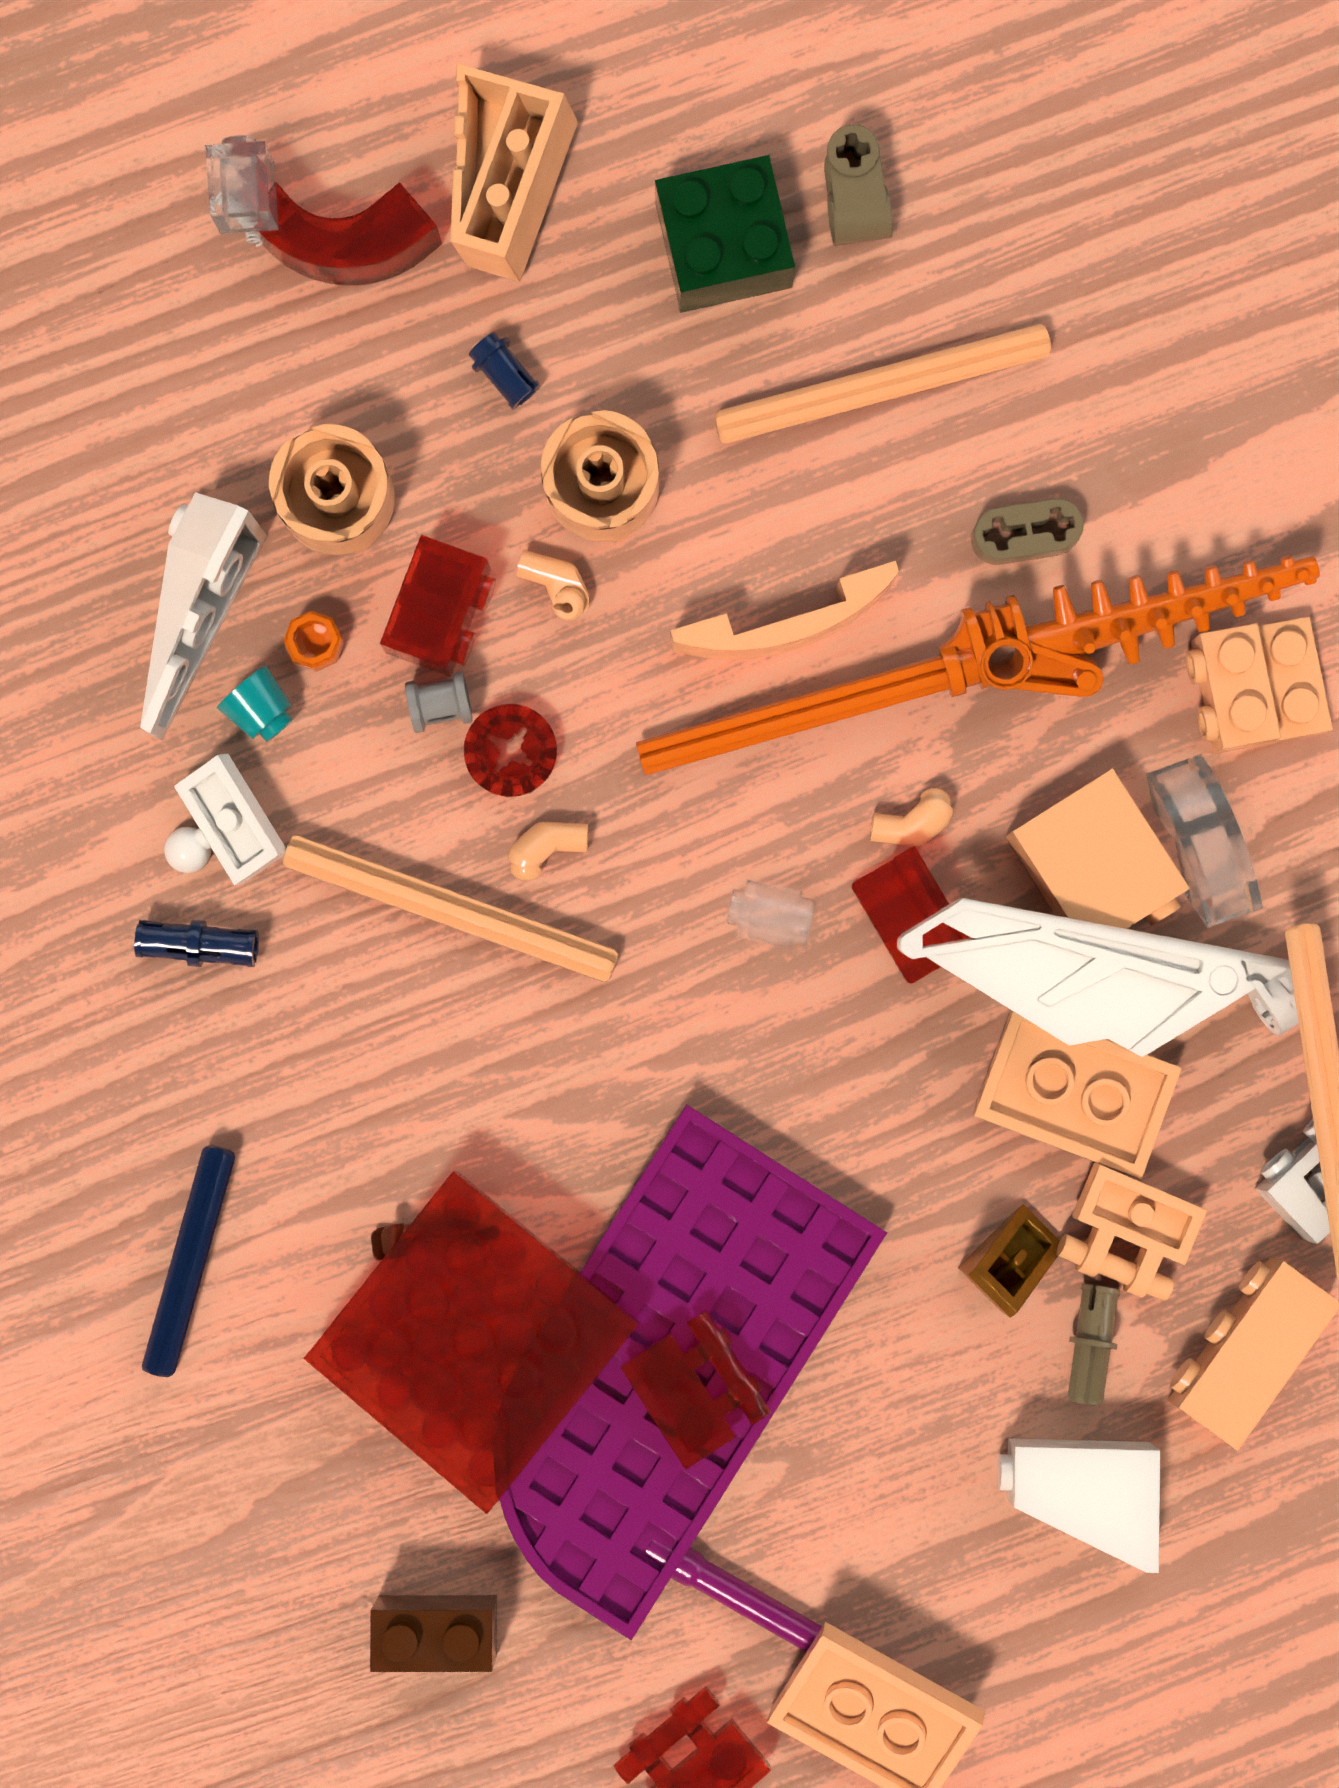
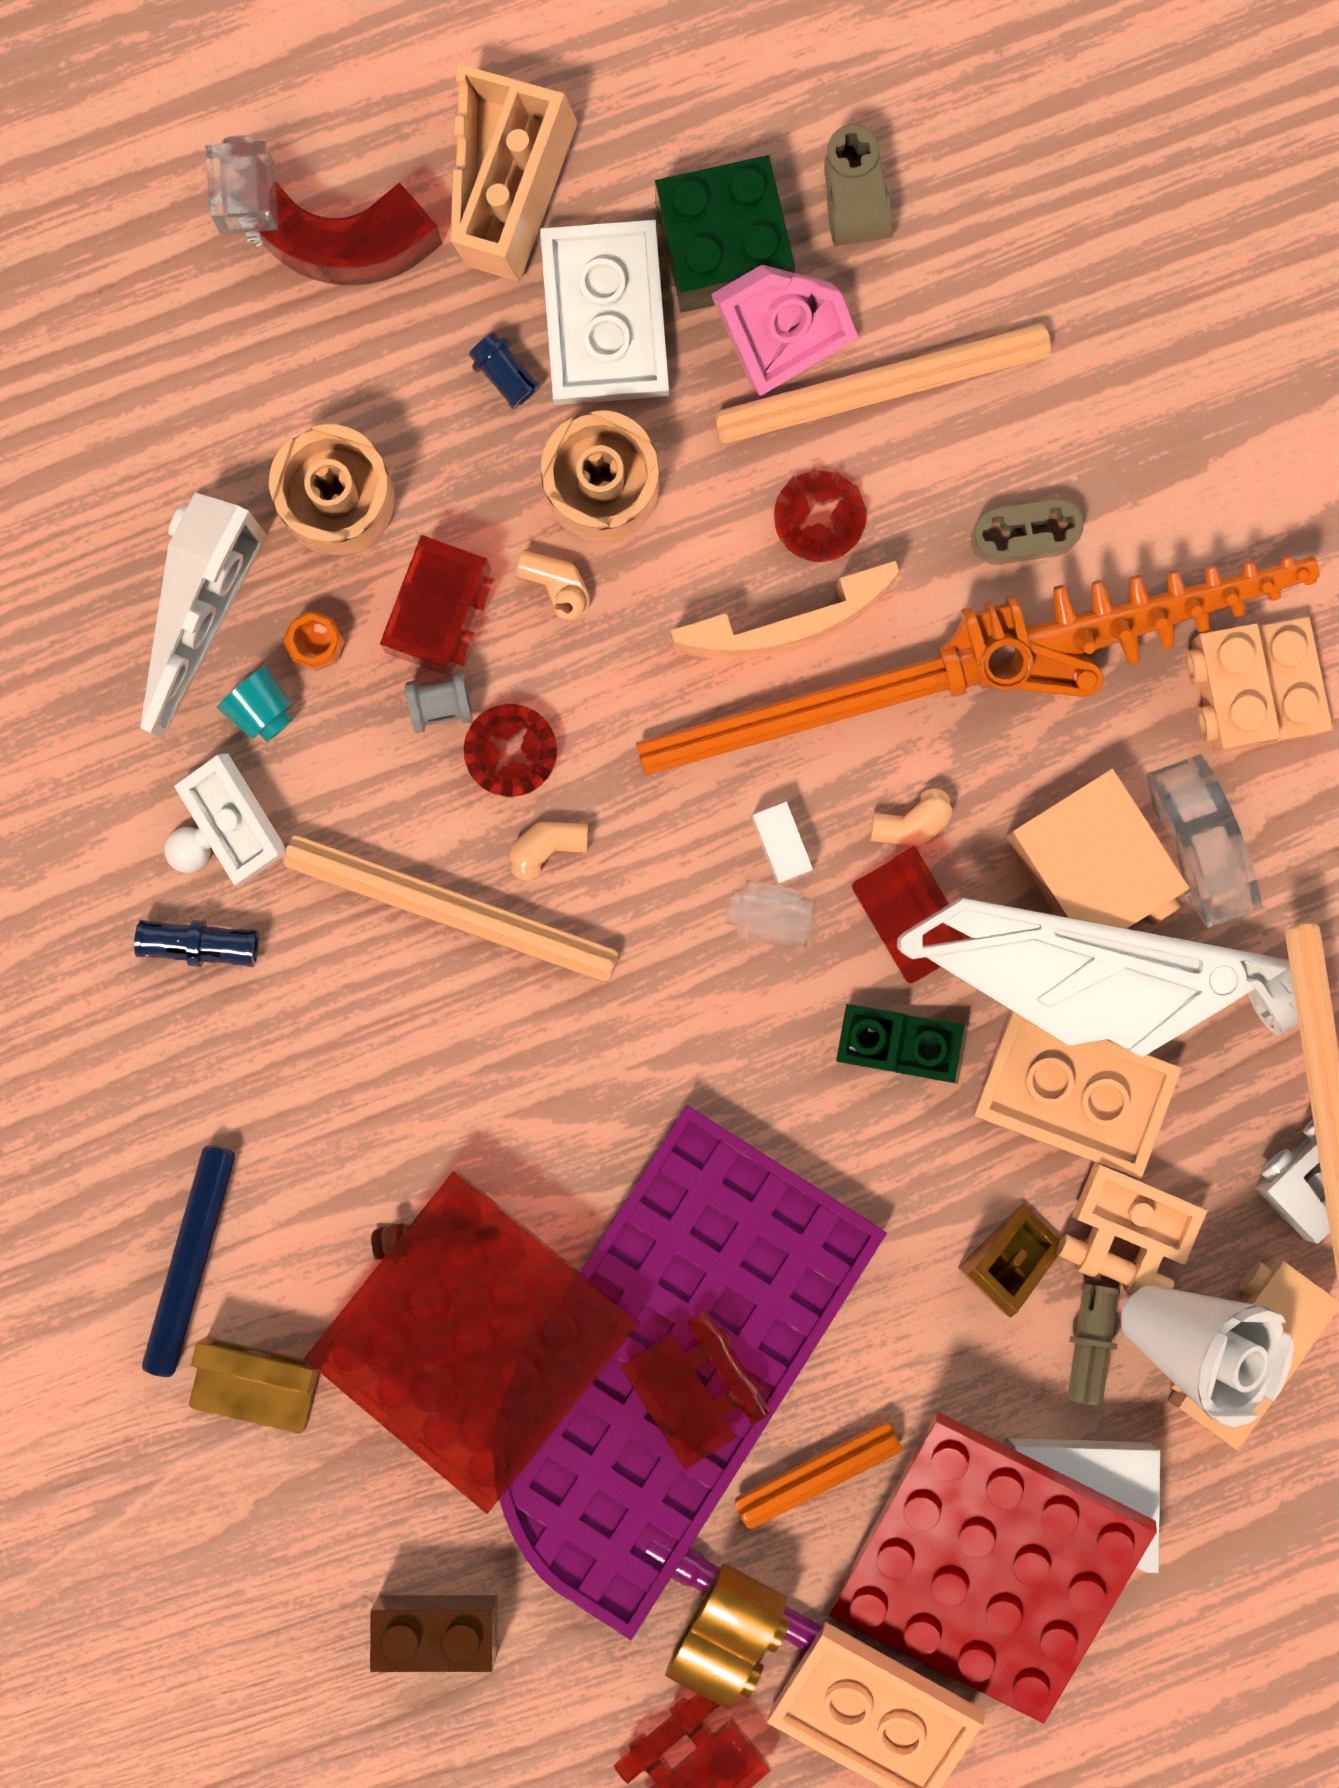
none -> pearl gold panel [189,1337,321,1433]
none -> white plate [540,220,669,405]
none -> pearl gold brick [665,1563,791,1710]
none -> bright pink plate [711,265,859,396]
none -> orange axle [734,1421,901,1529]
none -> white piece [751,802,813,886]
none -> clear red gear [774,468,867,562]
none -> plate [829,1411,1157,1724]
none -> dark green slope [836,1004,968,1084]
none -> white cone [1122,1285,1294,1428]

